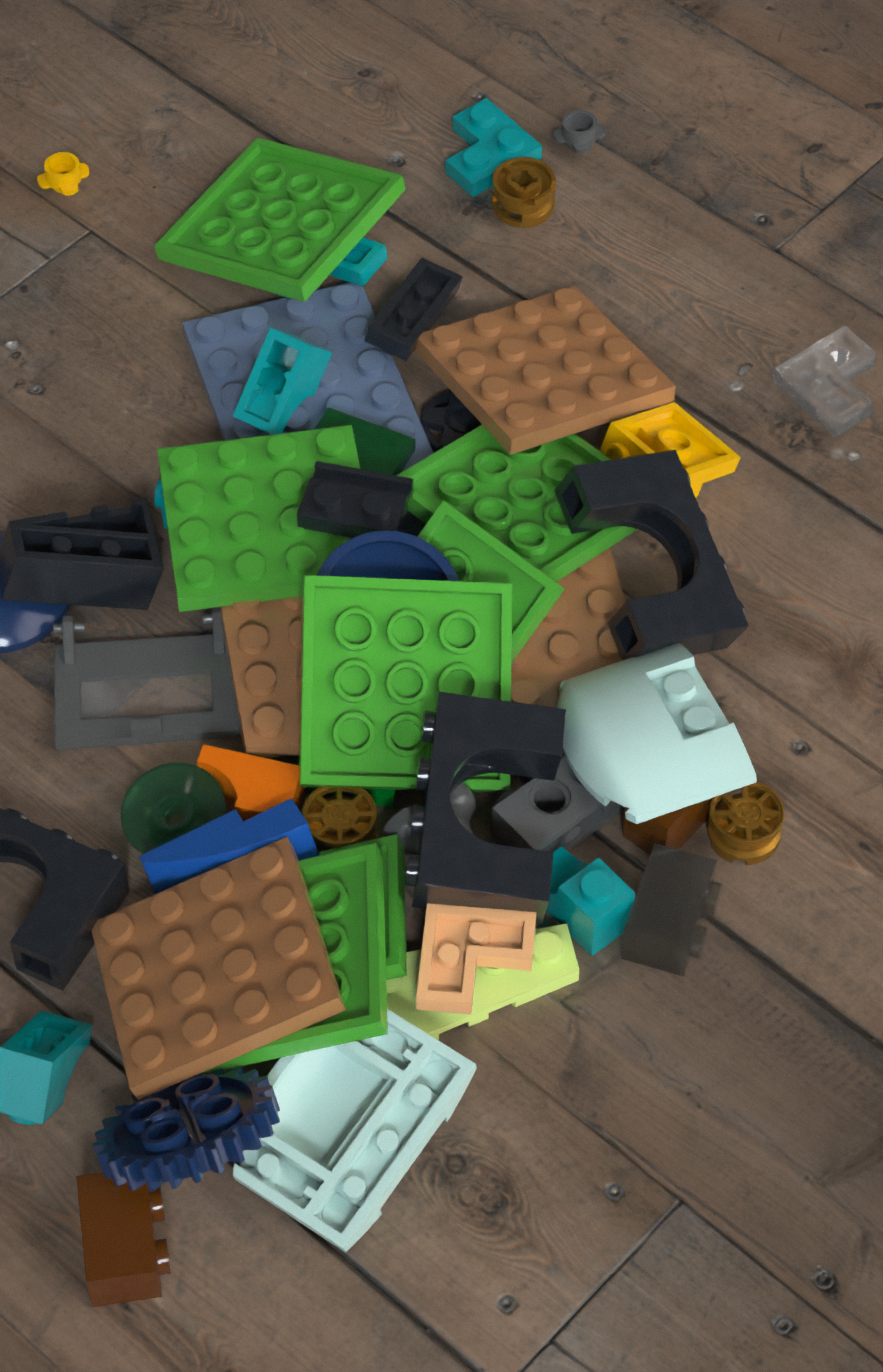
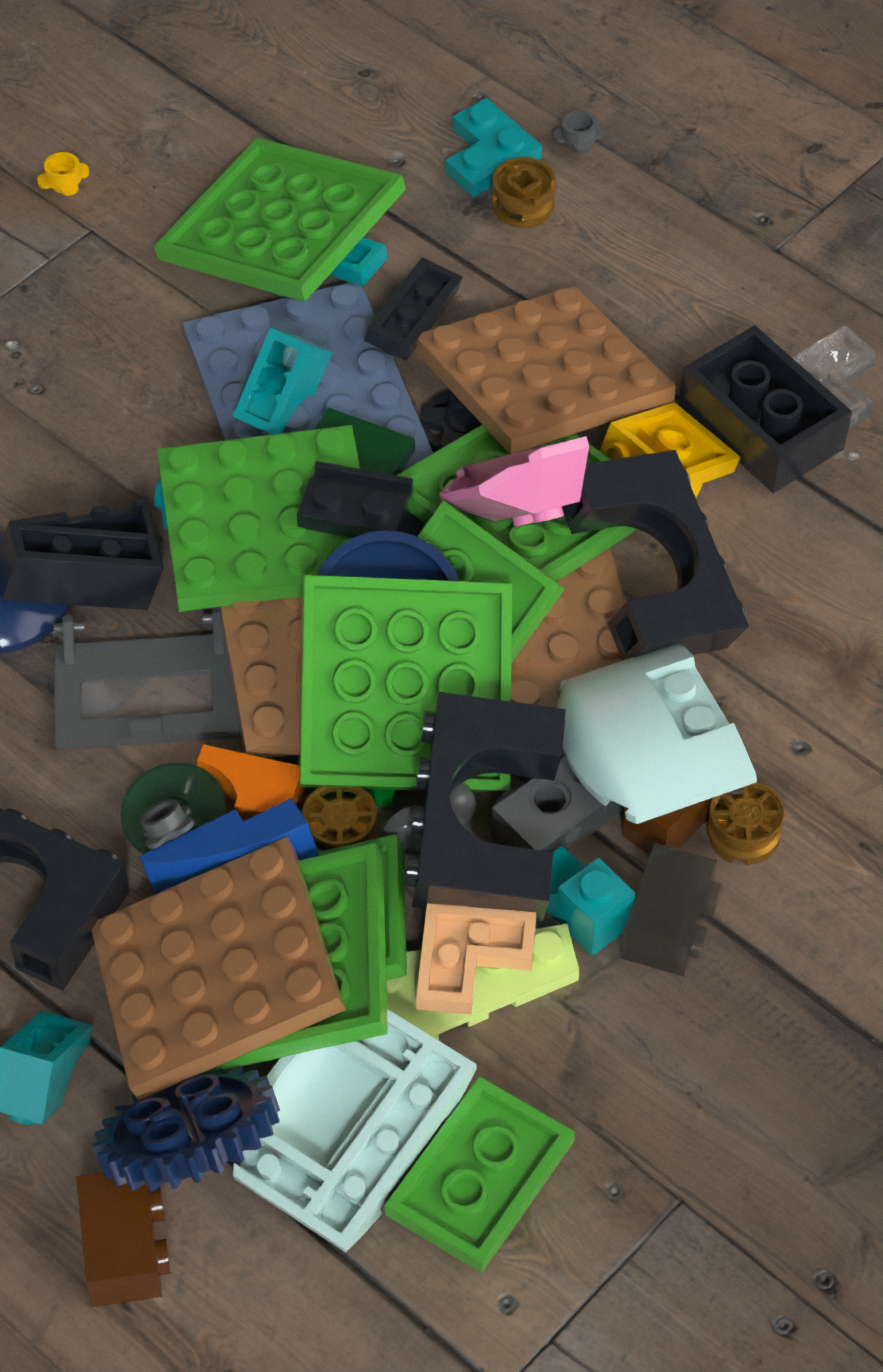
none -> dark grey plate [140,799,195,849]
none -> bright green plate [385,1076,575,1274]
none -> bright pink wedge [439,436,589,527]
none -> black brick [678,325,852,493]

